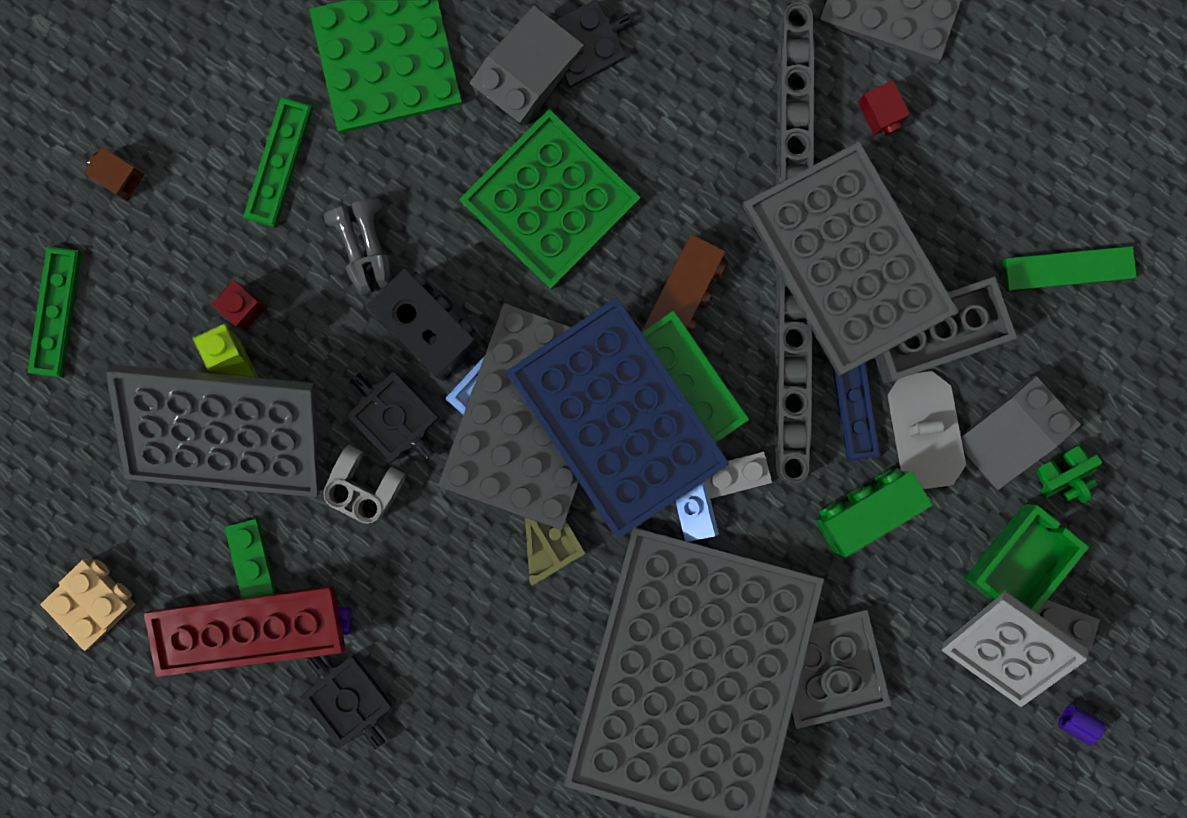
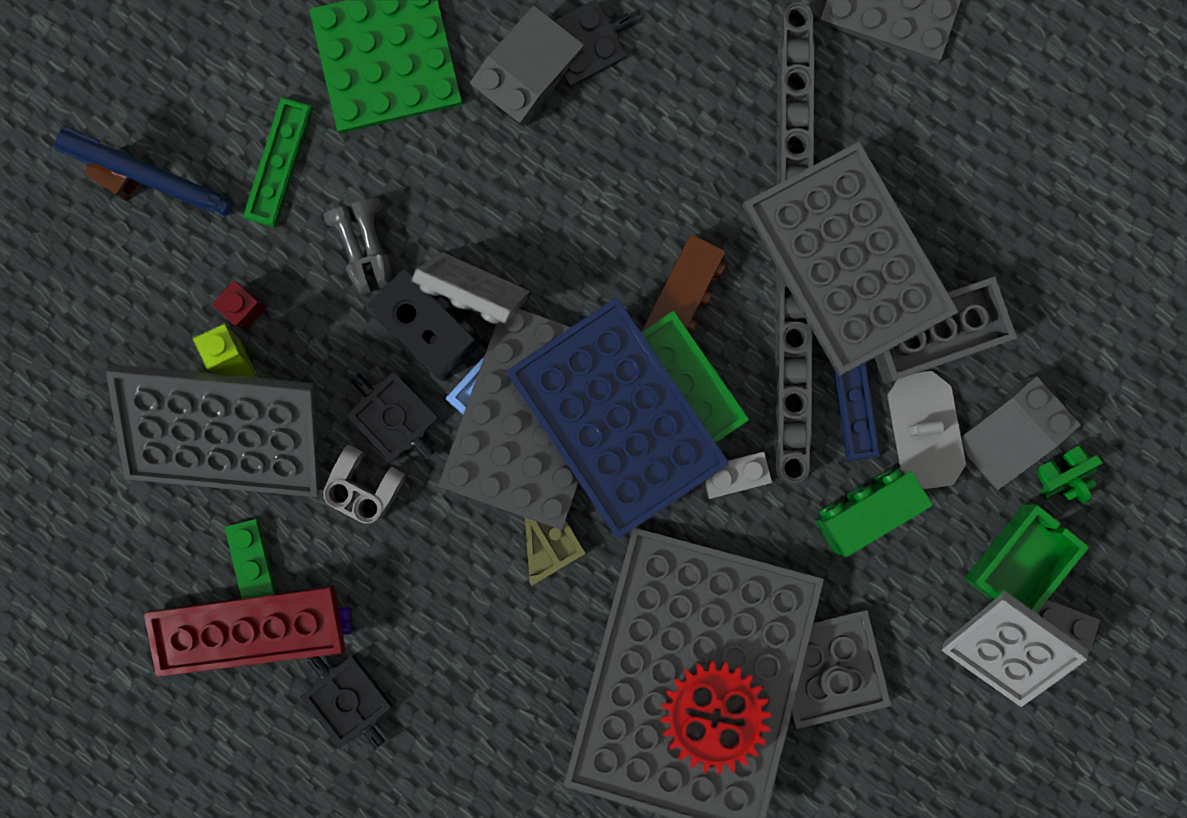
green tile [27,246,82,378] -> none
tan plate [40,558,136,651] -> none
green plate [459,109,641,290] -> none
light blue plate [676,480,719,542] -> none
dark red brick [858,80,910,136] -> none
green tile [1002,246,1137,292] -> none
dark purple piece [1058,704,1105,746] -> none
none -> dark blue piece [53,125,233,216]
none -> light grey plate [412,252,530,323]
none -> red gear [661,661,771,774]

